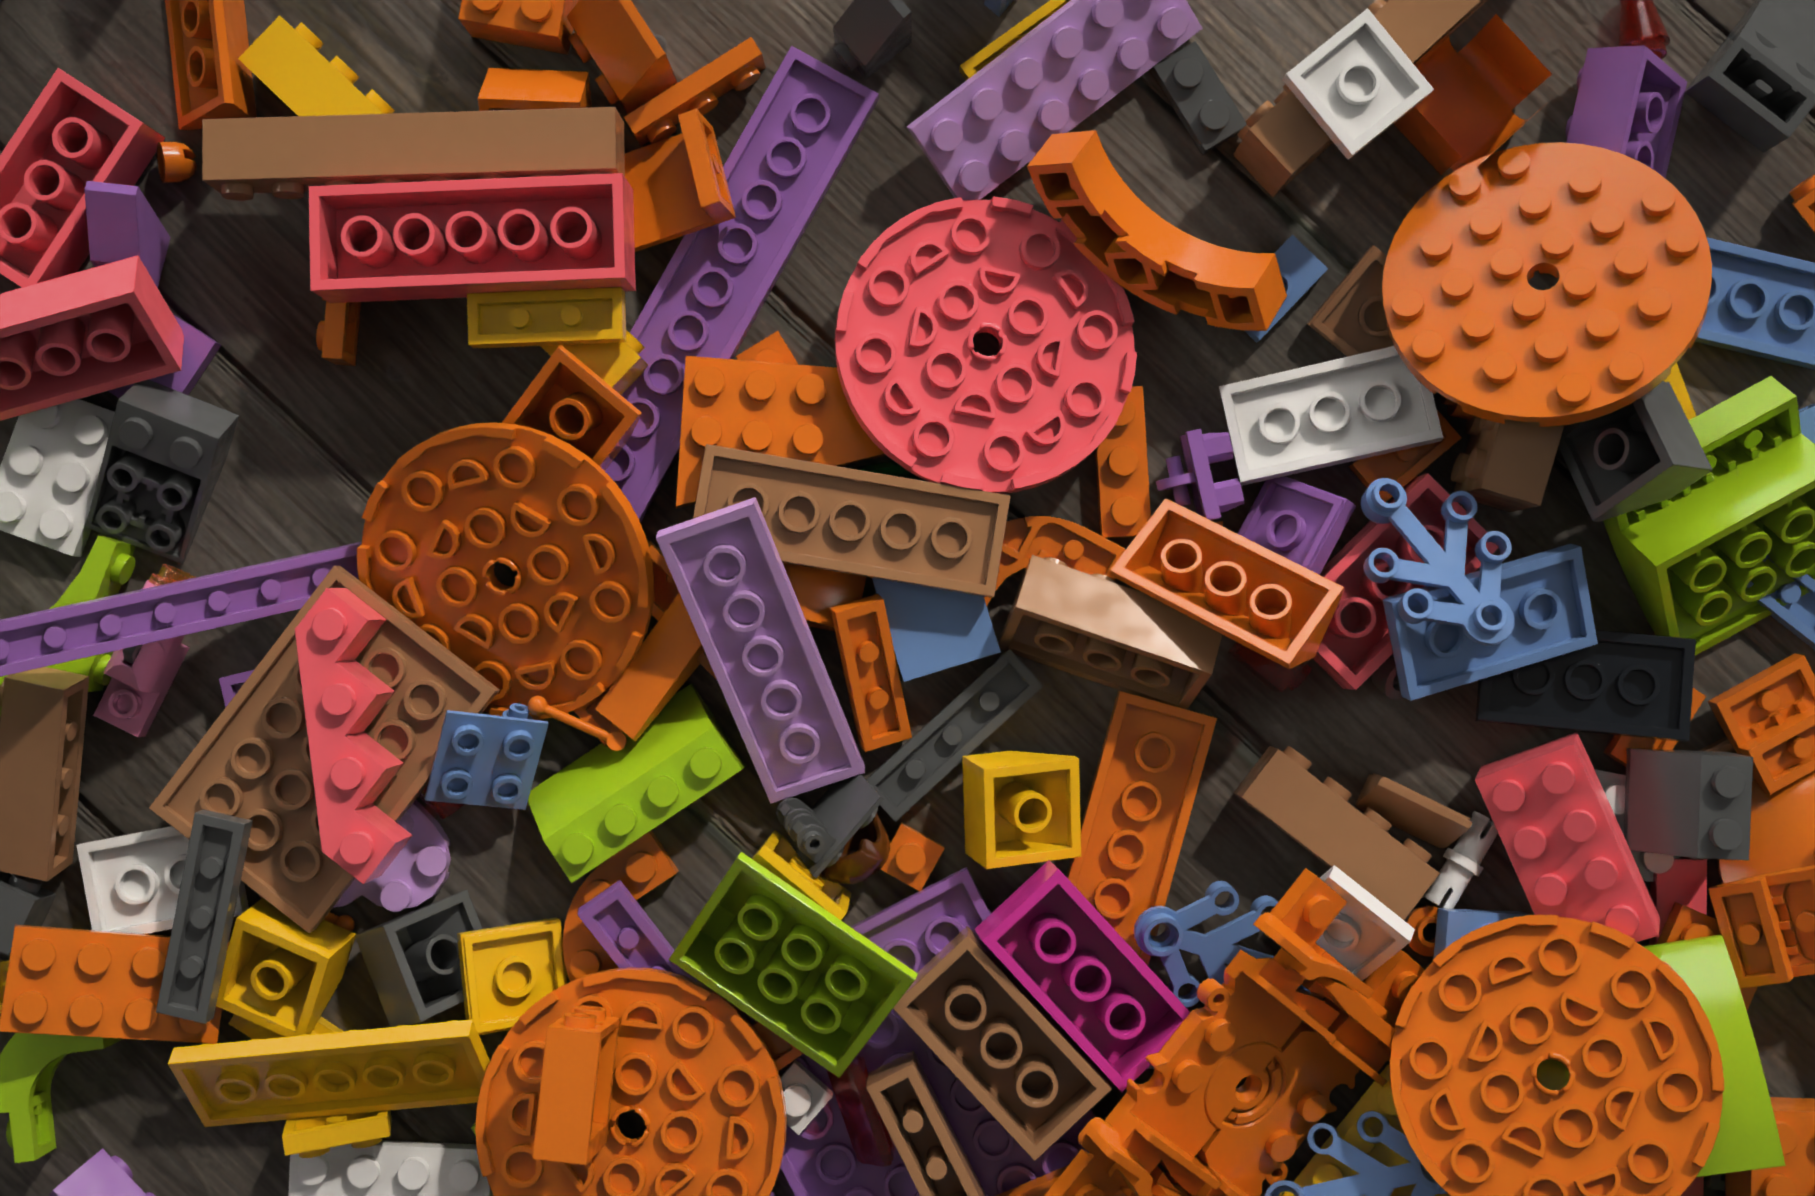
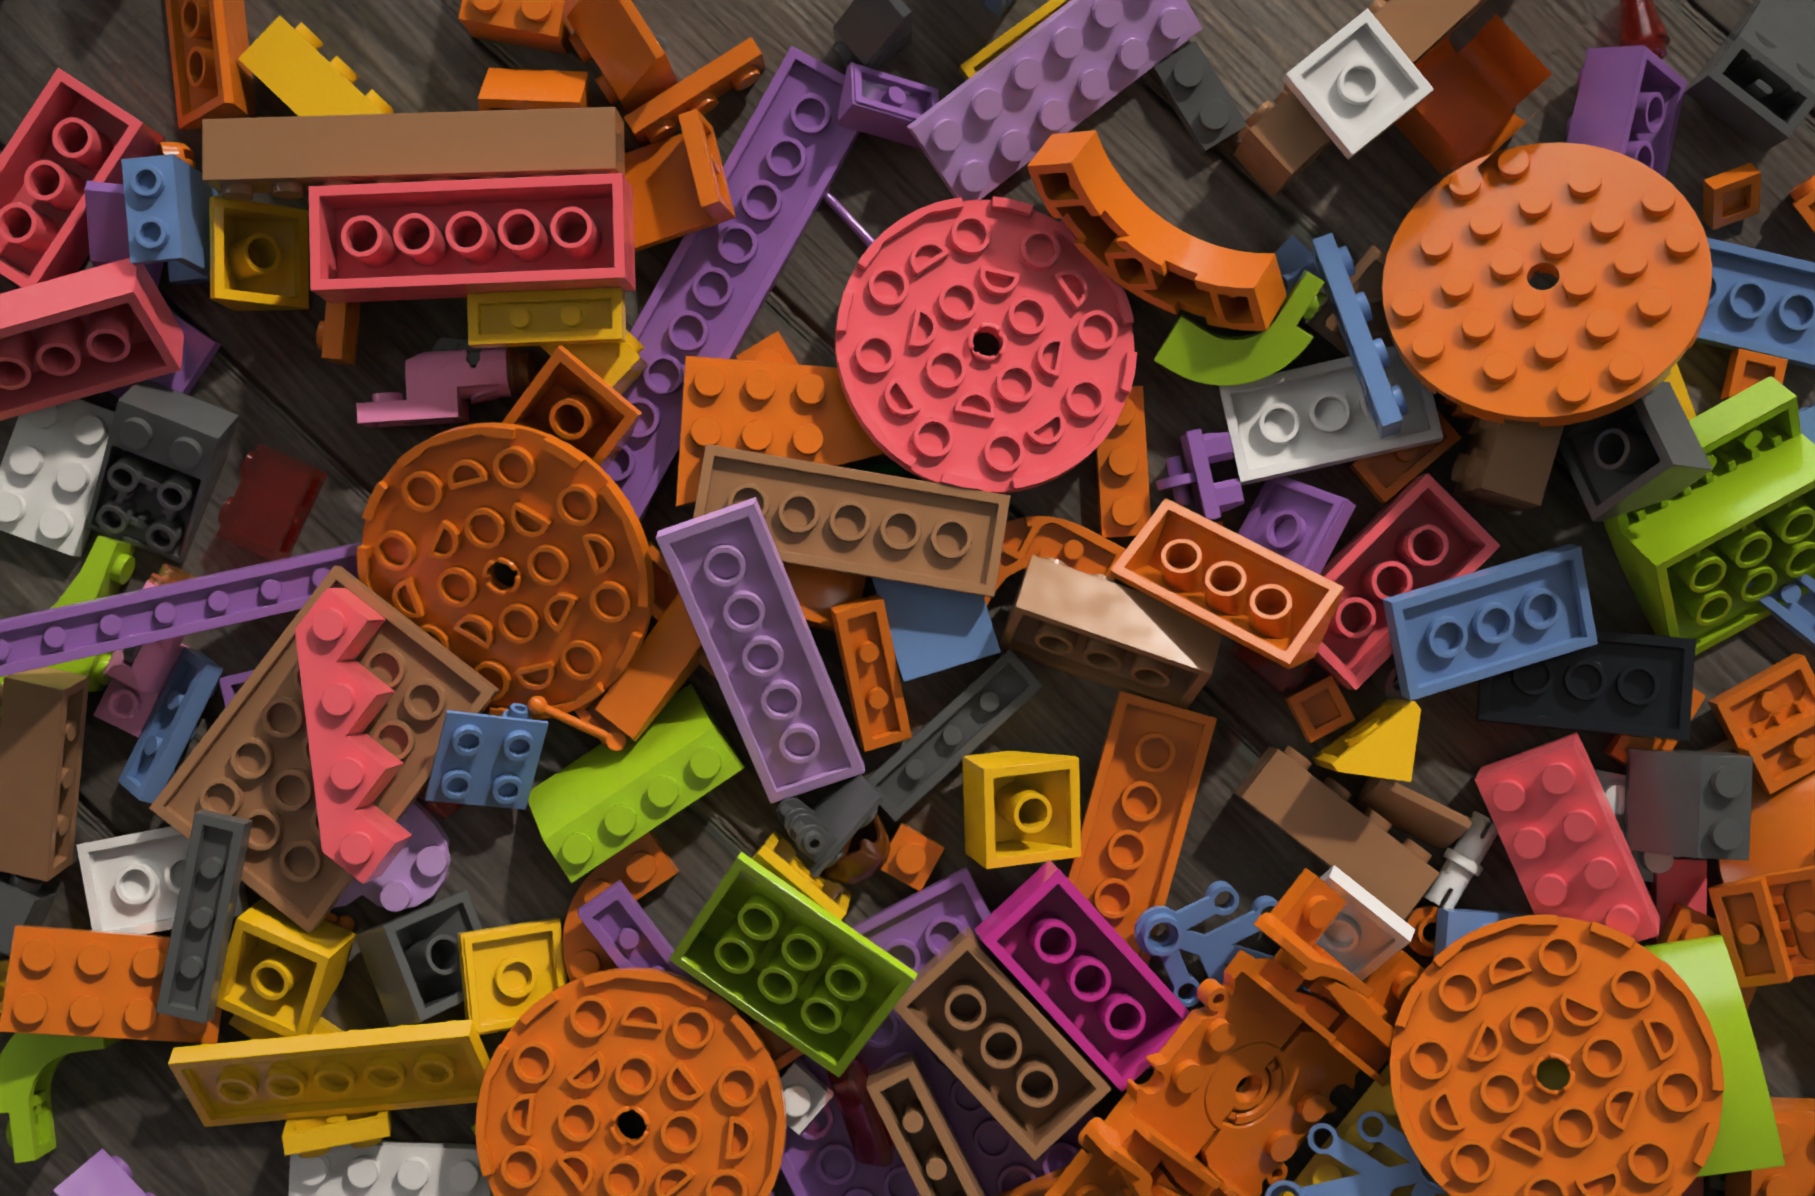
orange window [532,1005,620,1165] -> none
medium blue plant [1361,478,1514,646] -> none
none -> medium blue plate [118,646,223,804]
none -> medium blue panel [121,154,218,285]
none -> yellow slope [209,196,309,311]
none -> clear red brick [216,443,328,561]
none -> bright pink plate [356,337,535,428]
none -> medium lavender hinge [823,187,875,249]
none -> medium lavender slope [838,62,939,149]
none -> lime arch [1154,269,1326,386]
none -> orange plate [1284,675,1356,743]
none -> yellow slope [1311,698,1421,782]
none -> medium blue plate [1312,233,1408,439]
none -> orange plate [1702,162,1761,230]
none -> orange plate [1720,348,1788,400]

